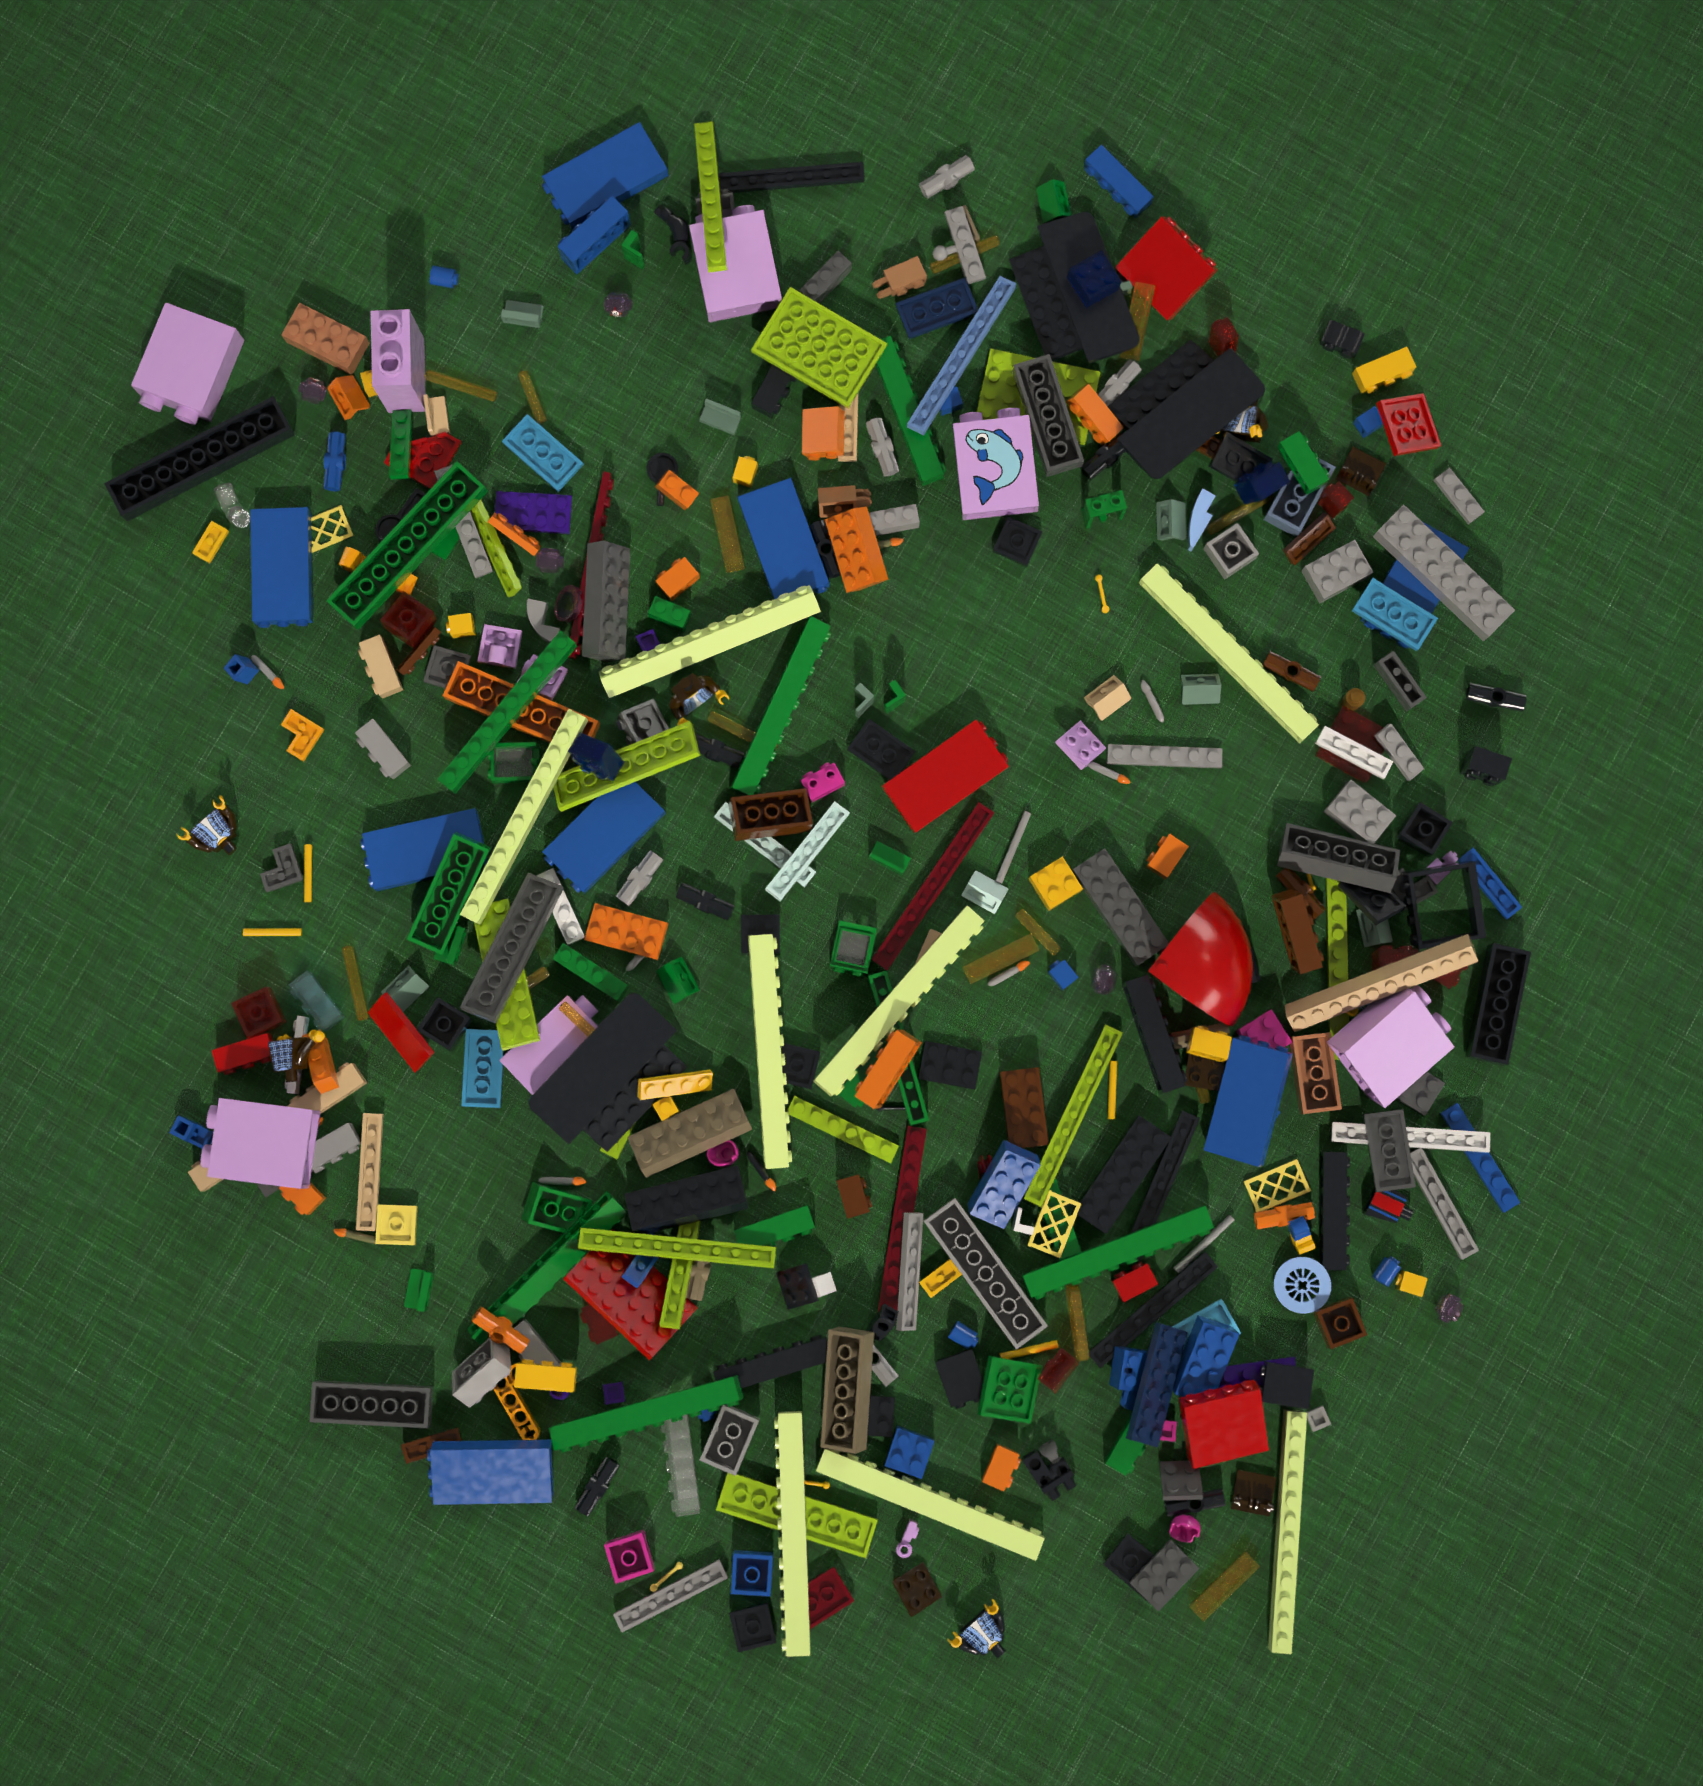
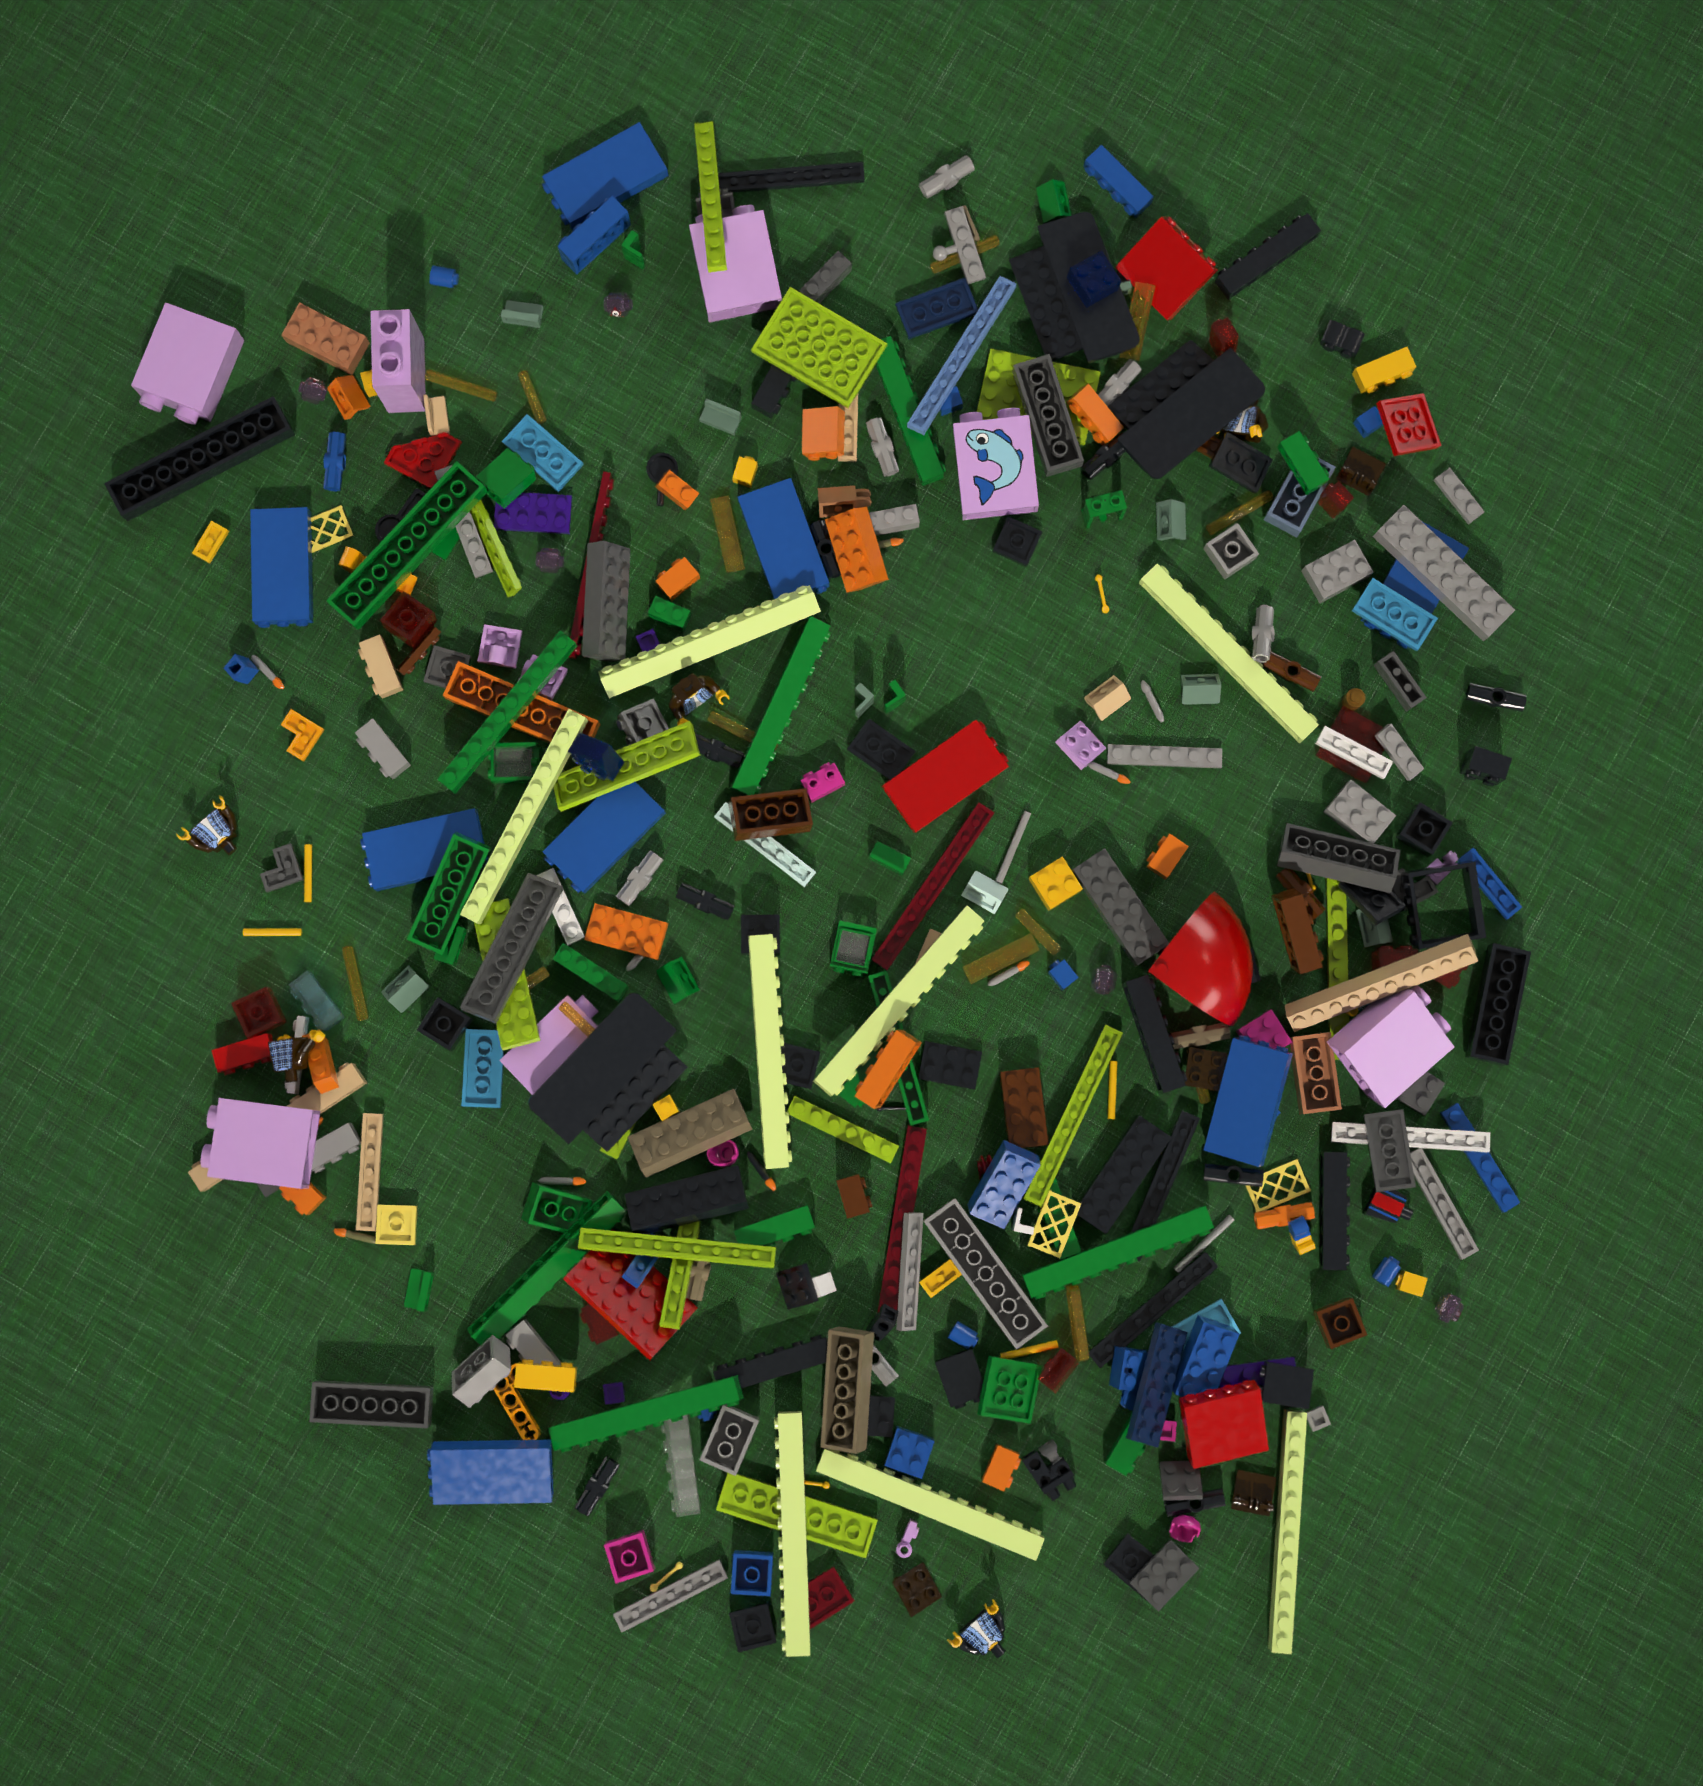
blue brick [169,1115,214,1149] -> none
clear cylinder [214,483,250,528] -> none
red tile [367,992,435,1073] -> none
green plate [389,409,413,480] -> none
reddish brown plate [401,1427,462,1464] -> none
yellow brick [446,613,476,638] -> none
orange piece [472,1306,530,1354] -> none
orange plate [488,512,541,556] -> none
light grey brick [527,599,560,643] -> none
clear pink tile [554,585,583,623] -> none
yellow plate [637,1070,713,1100] -> none
black piece [654,205,692,264] -> none
light aqua plate [765,801,850,901] -> none
medium nougat hinge [872,256,927,299] -> none
red brick [1111,1261,1158,1302] -> none
yellow brick [1186,1026,1232,1063] -> none
light blue slope [1187,488,1215,551] -> none
clear yellow plate [1189,1551,1260,1622] -> none
clear blue brick [1233,461,1290,504] -> none
light blue piece [1274,1257,1331,1314] -> none
reddish brown plate [1283,513,1336,565] -> none
none -> green brick [475,448,536,509]
none -> black piece [1204,1163,1264,1187]
none -> black brick [1215,213,1321,300]
none -> light grey piece [1252,605,1275,663]

